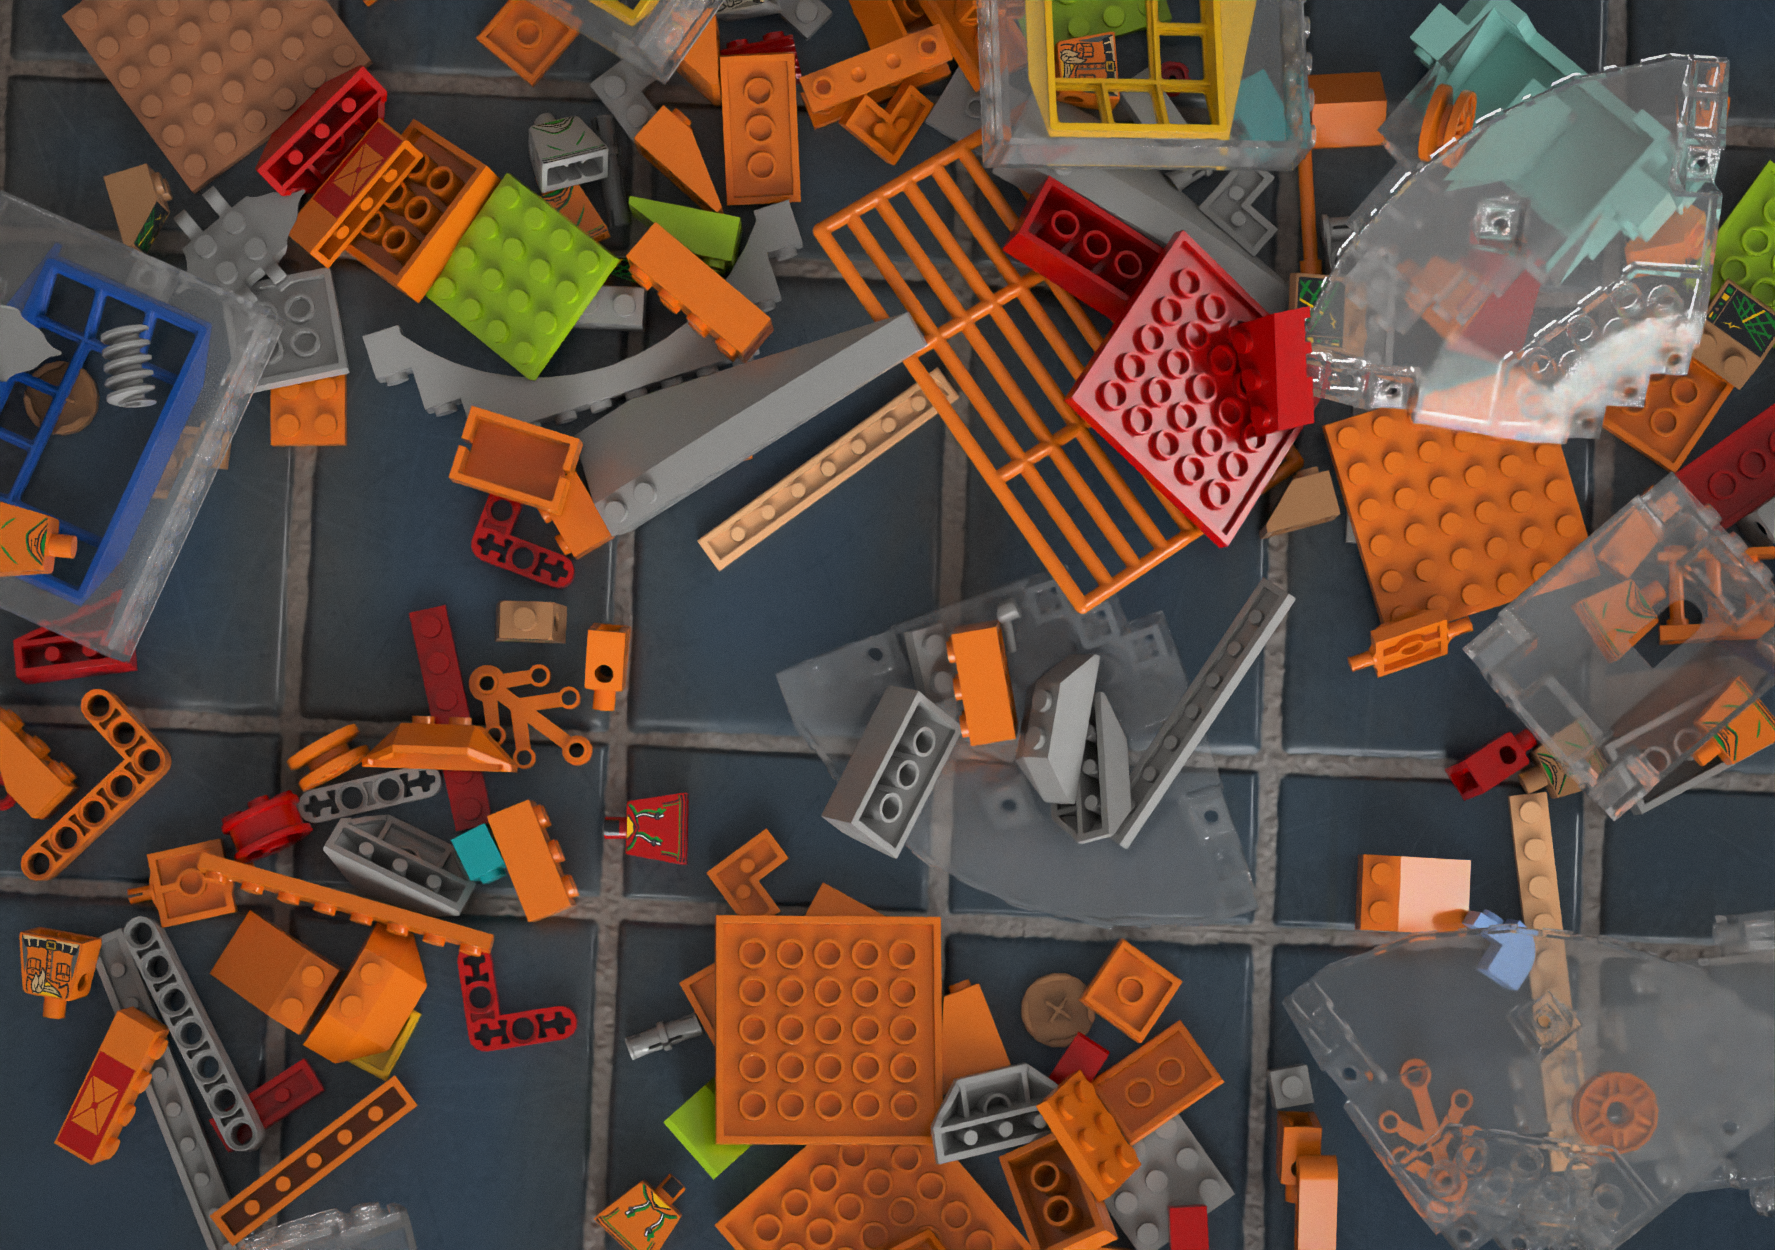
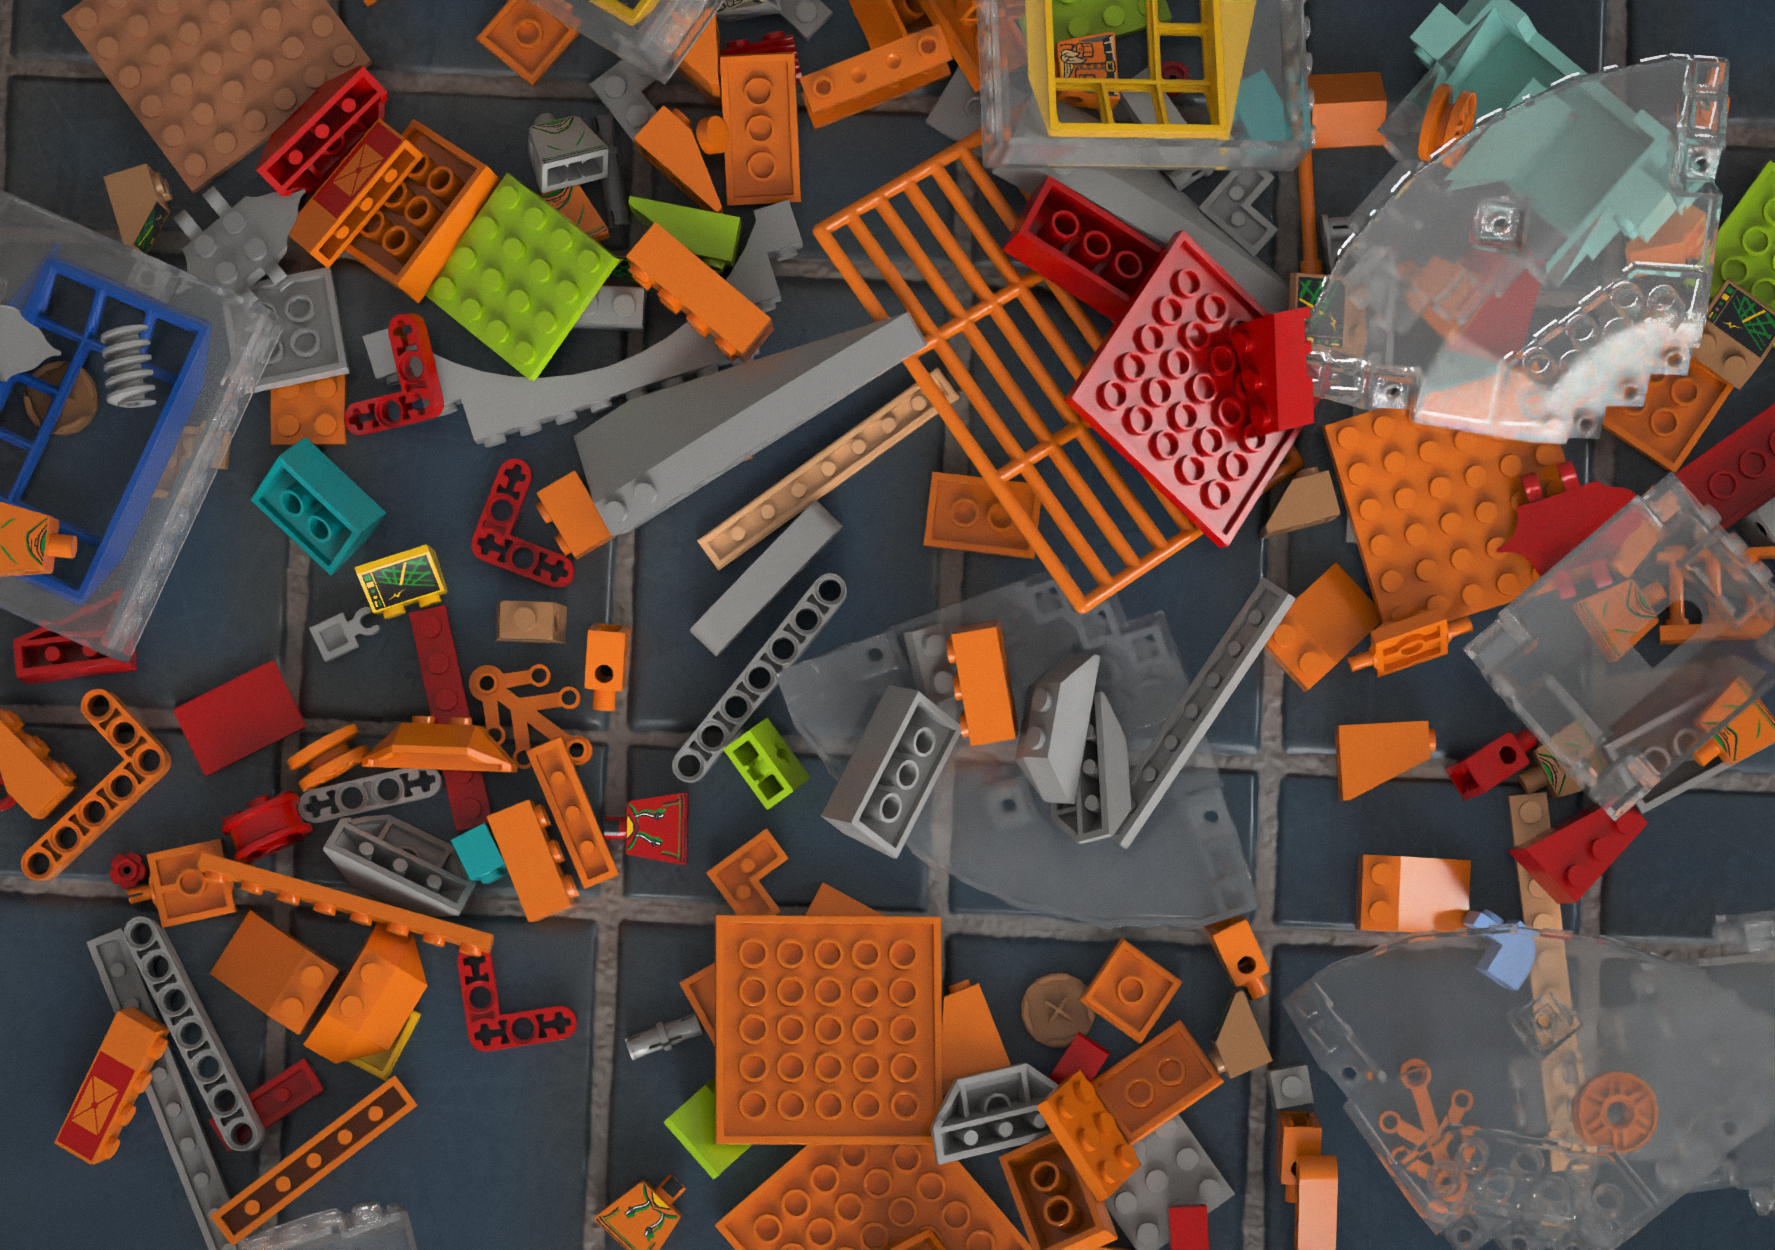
orange torso [19,927,102,1019] -> none
orange piece [449,405,583,515] -> none
orange plate [838,82,935,166] -> none
light grey hand [997,597,1021,653] -> none
none -> red plate [109,852,146,889]
none -> red tile [173,660,307,777]
none -> teal slope [251,437,386,576]
none -> light grey plate [309,607,381,663]
none -> red beam [344,313,444,436]
none -> slope [355,544,448,619]
none -> orange plate [526,736,619,889]
none -> light grey beam [672,573,847,783]
none -> light grey beam [690,500,843,657]
none -> orange tile [696,116,729,155]
none -> lime brick [723,718,811,810]
none -> orange plate [923,471,1041,560]
none -> orange torso [1201,908,1270,1000]
none -> medium nougat slope [1207,989,1273,1079]
none -> orange slope [1263,562,1381,692]
none -> orange slope [1334,721,1436,801]
none -> red animal [1496,460,1656,599]
none -> red wedge [1507,796,1648,904]

